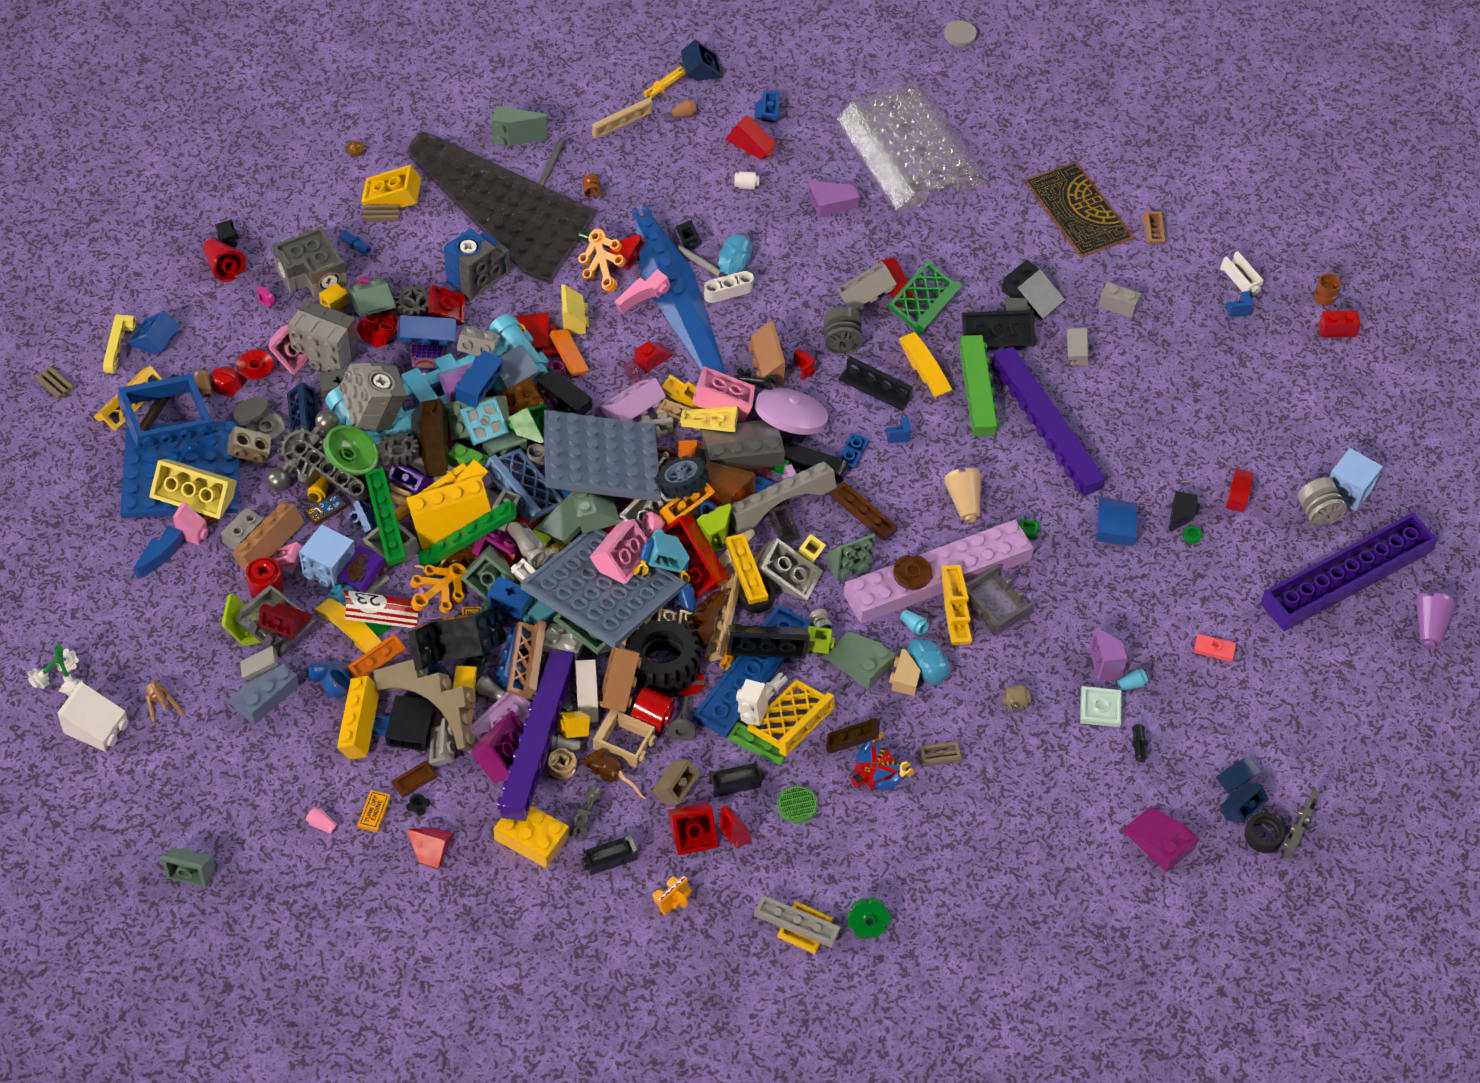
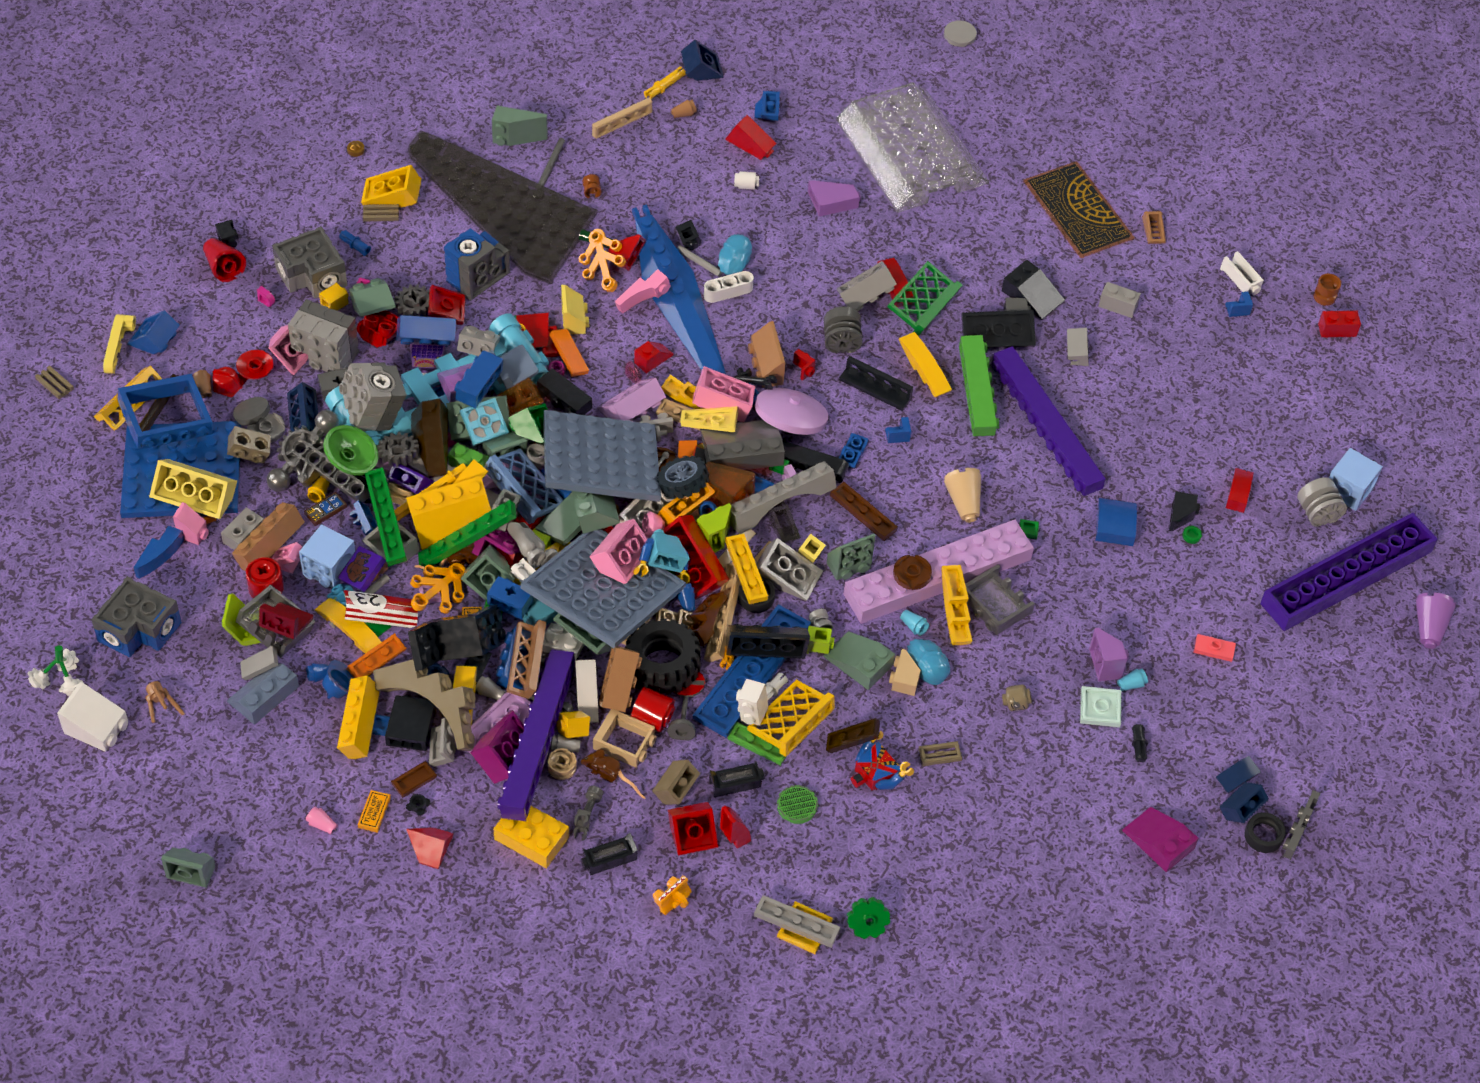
none -> dark grey piece [91,576,182,658]

